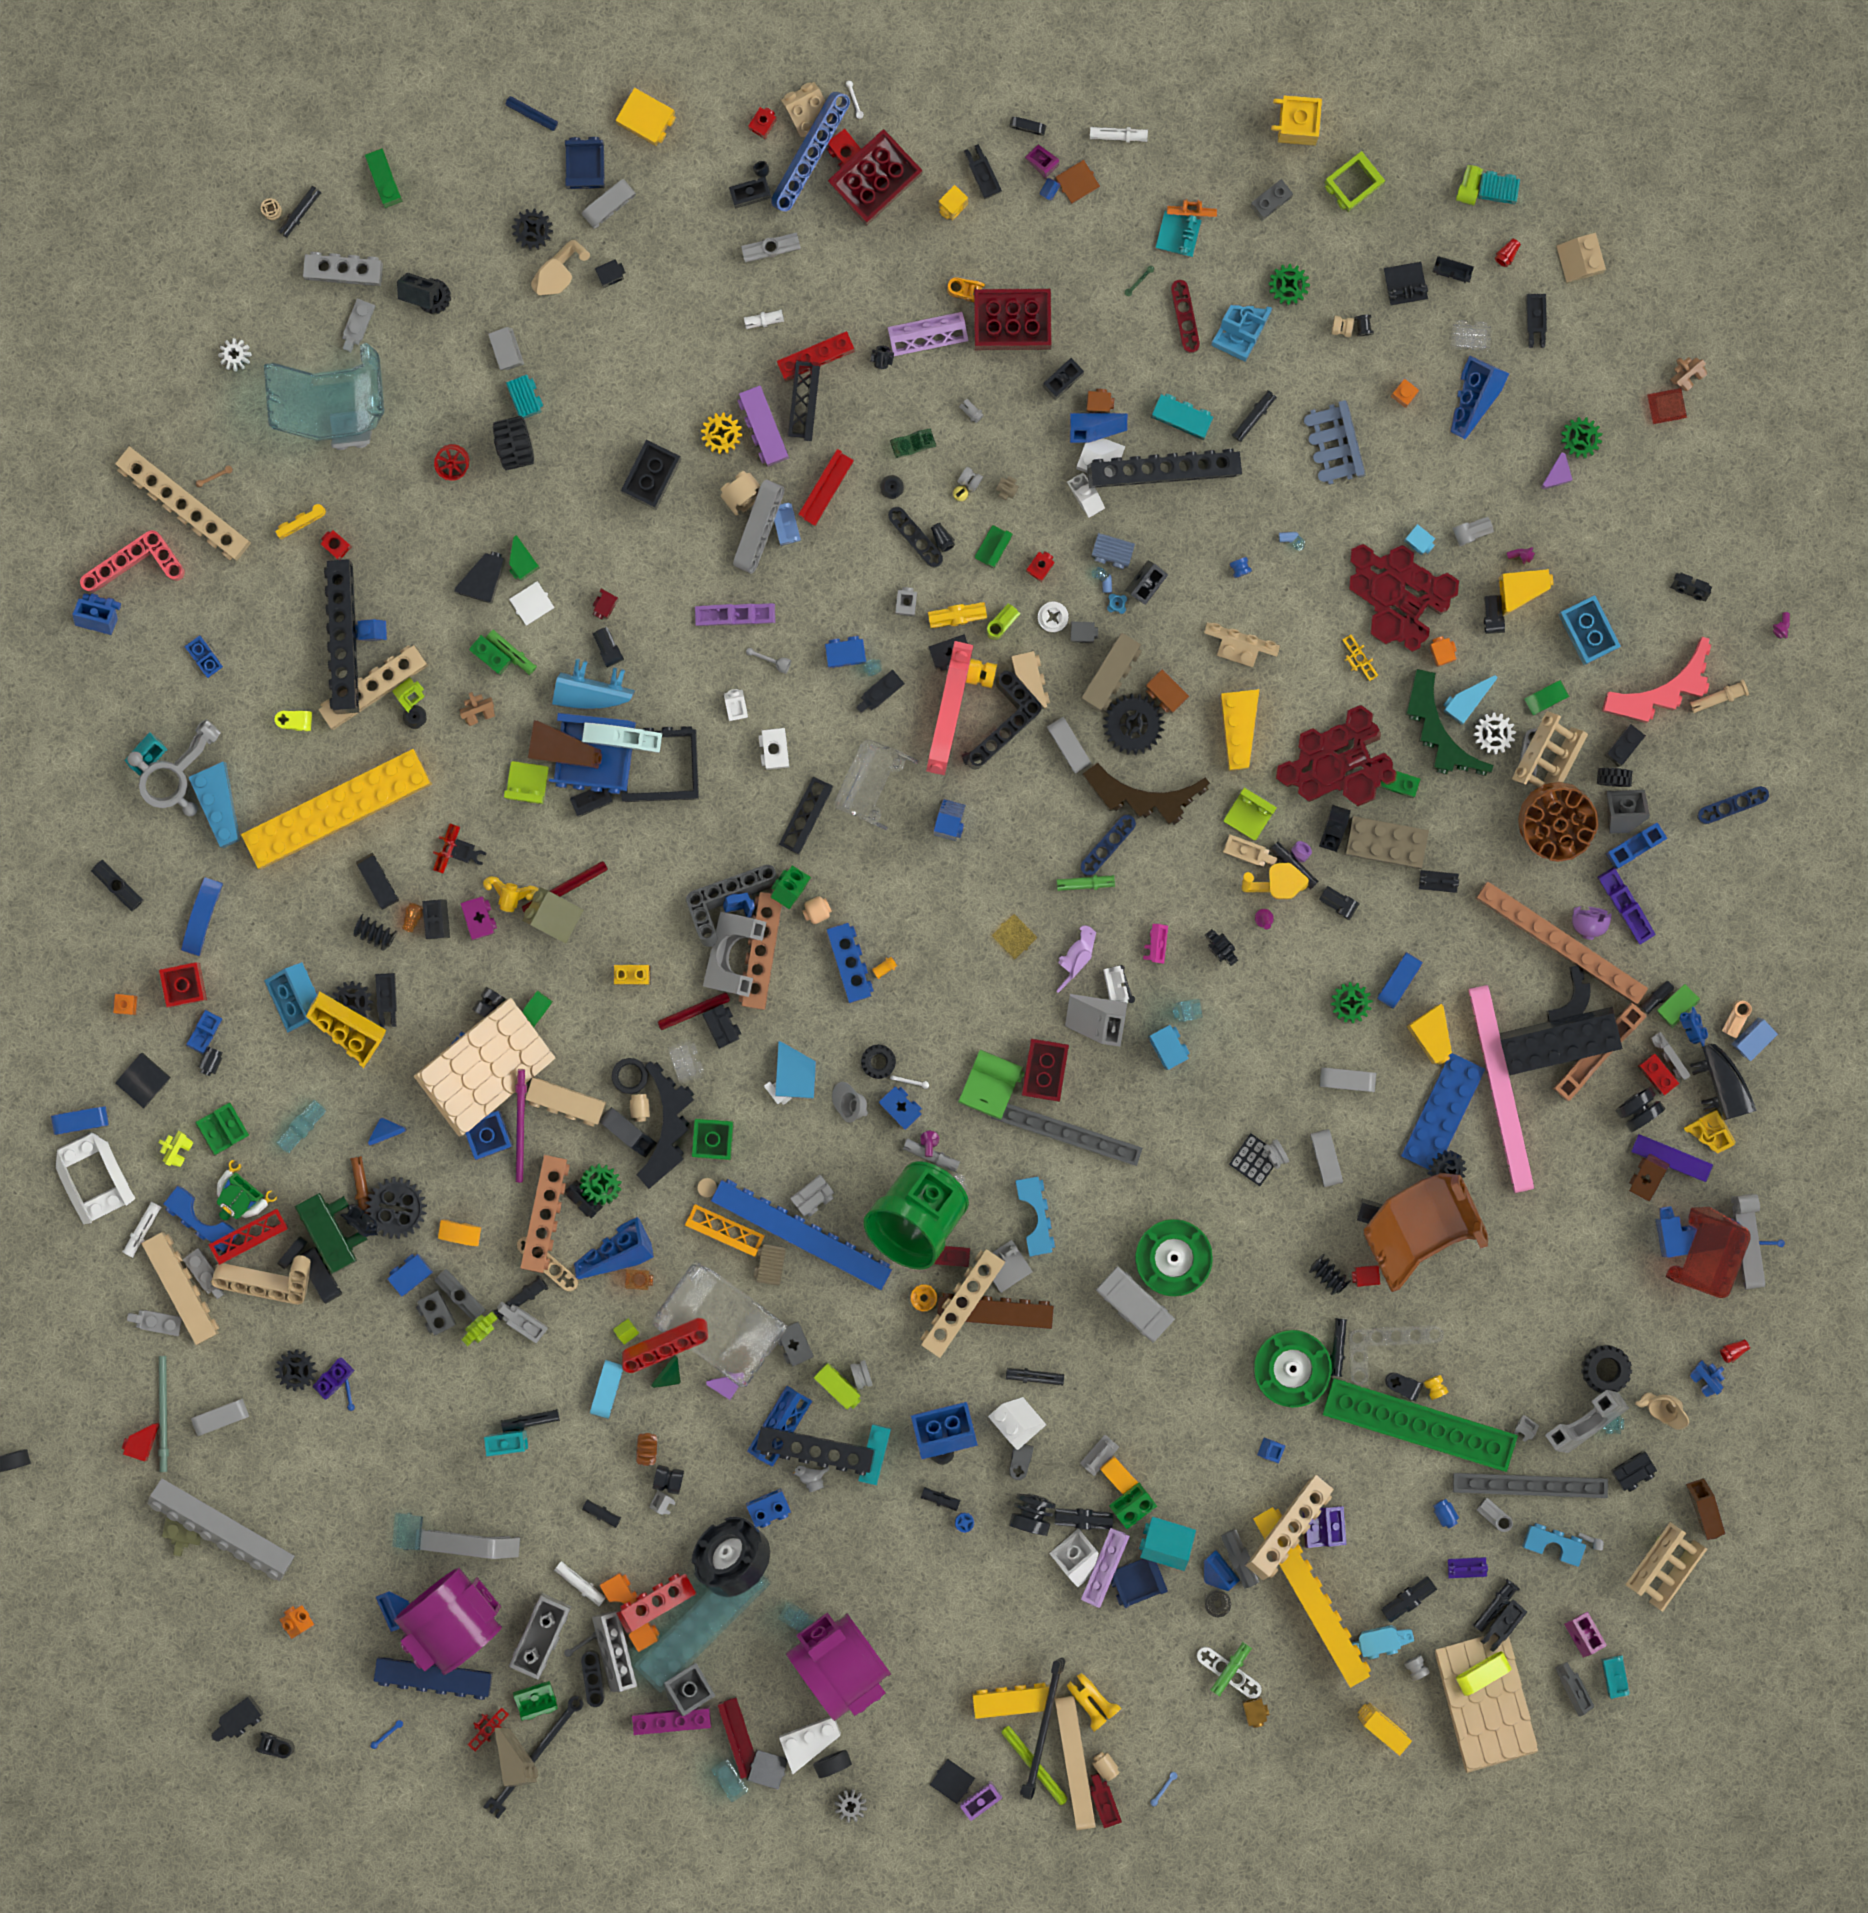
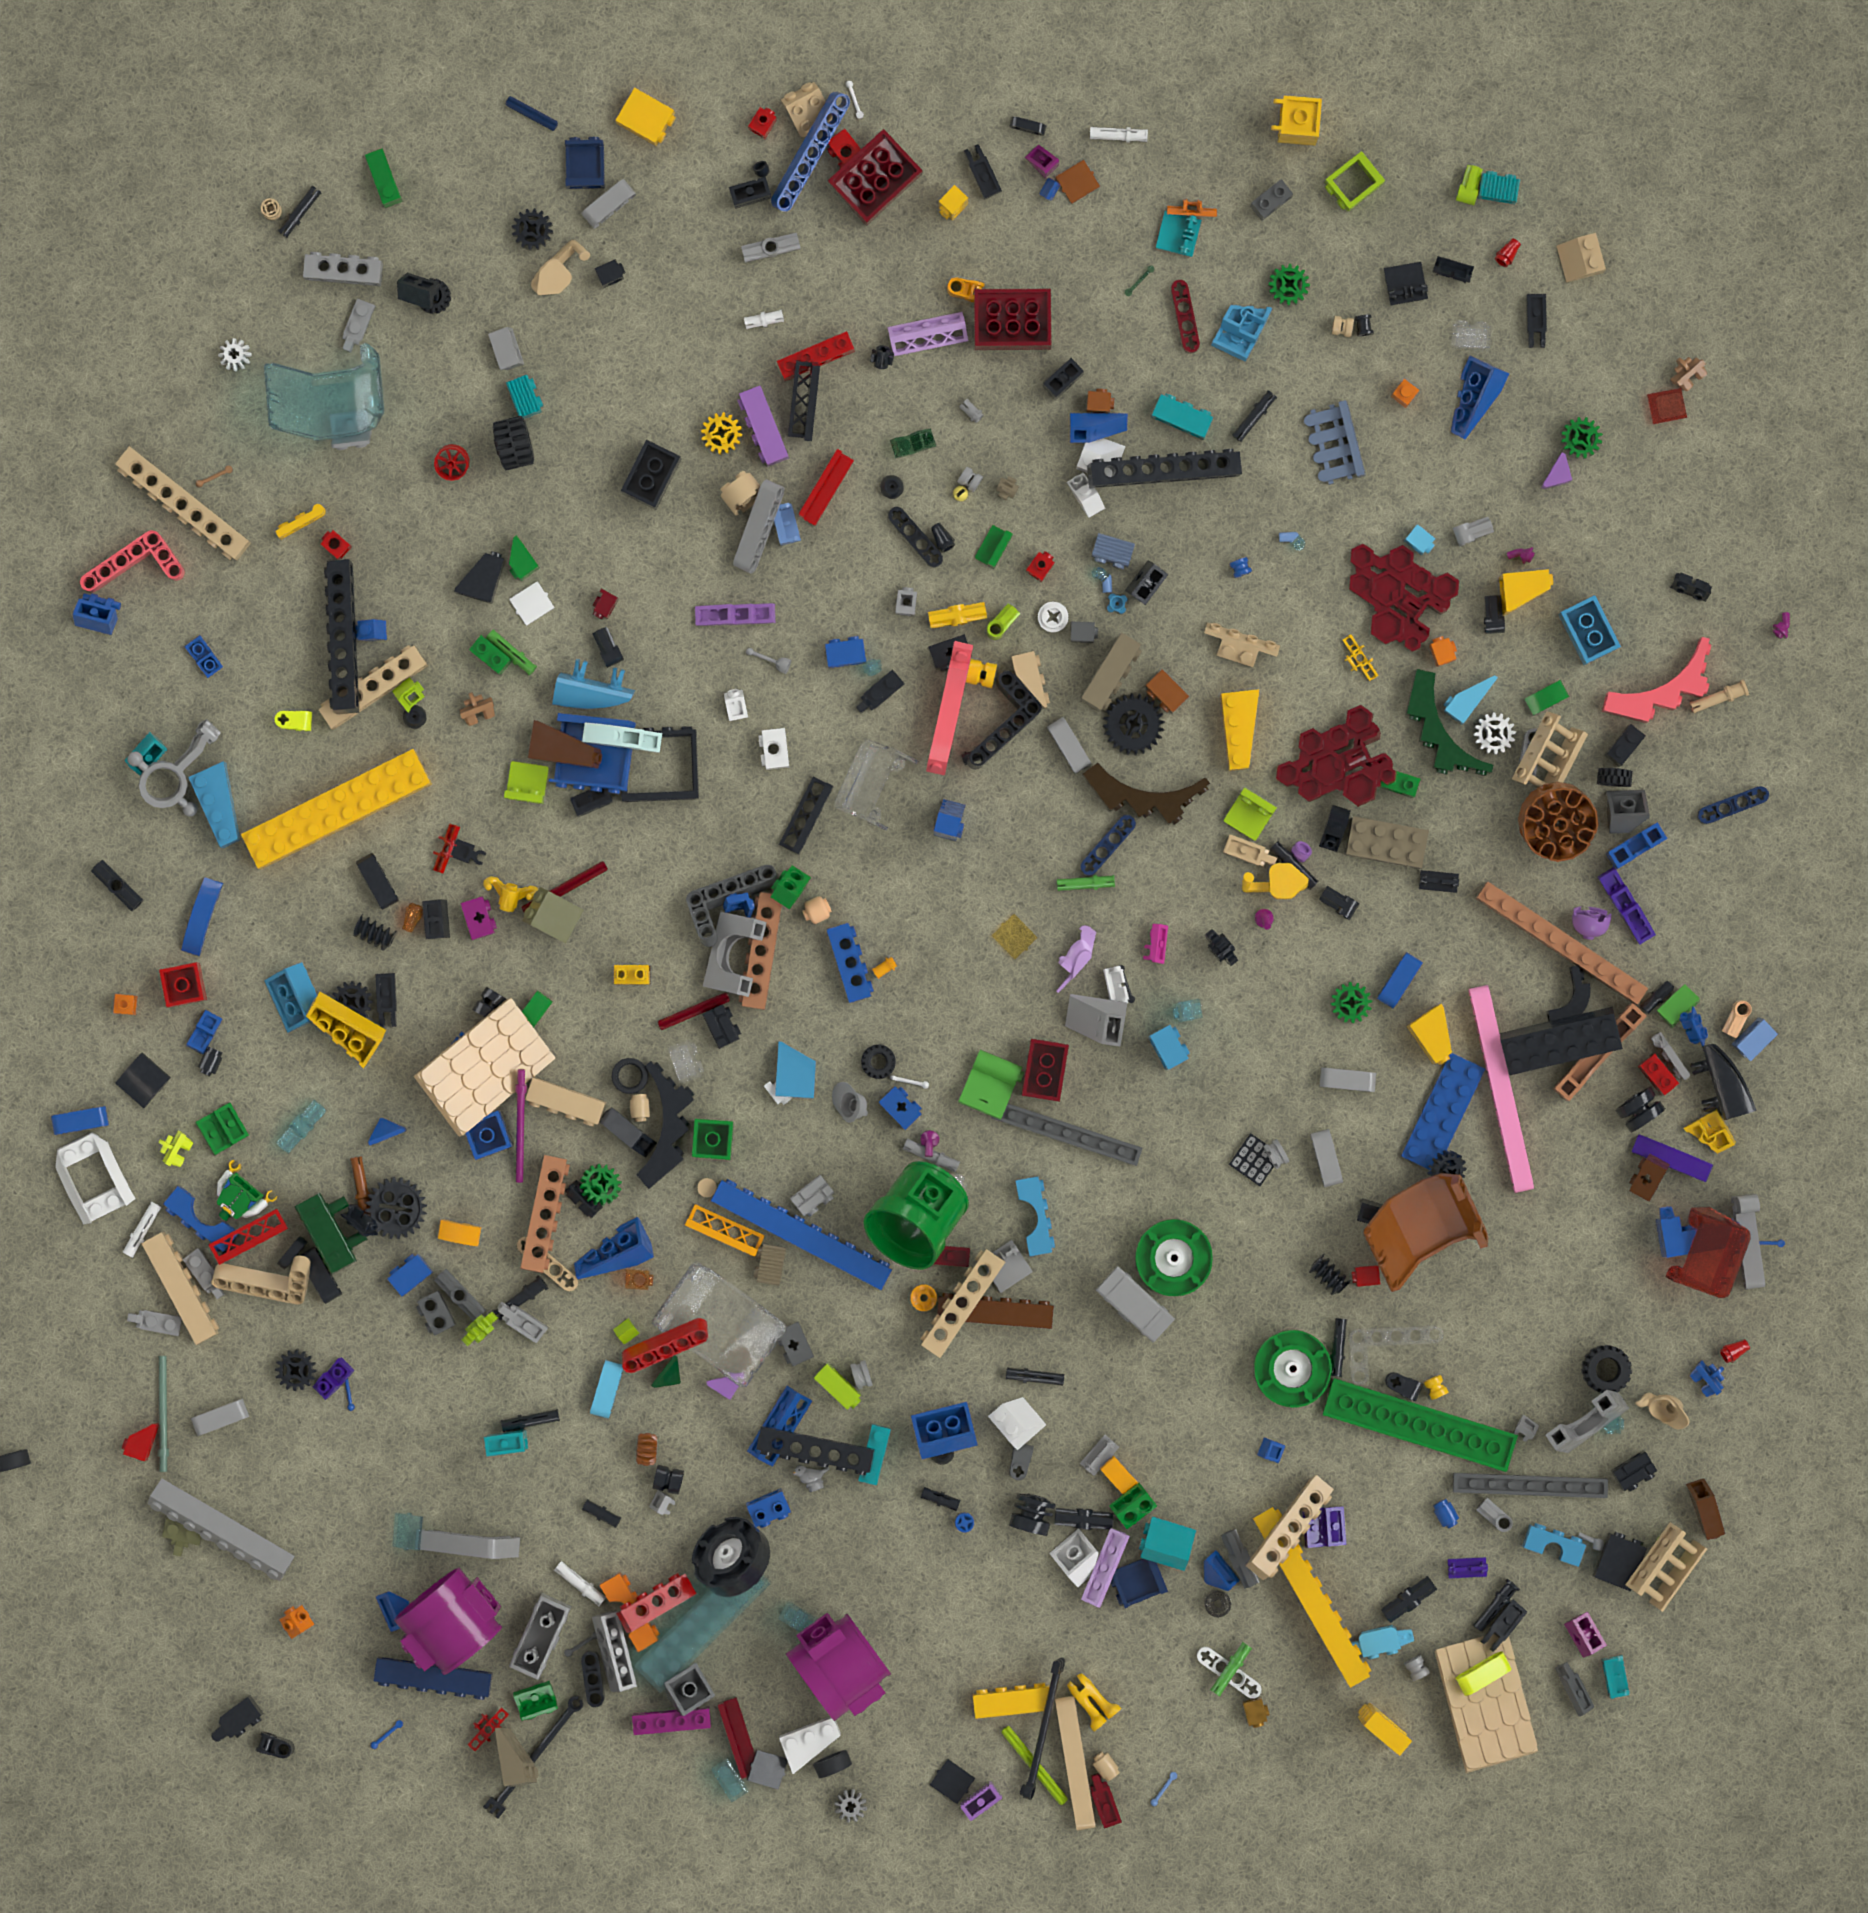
none -> black brick [1592,1531,1647,1592]

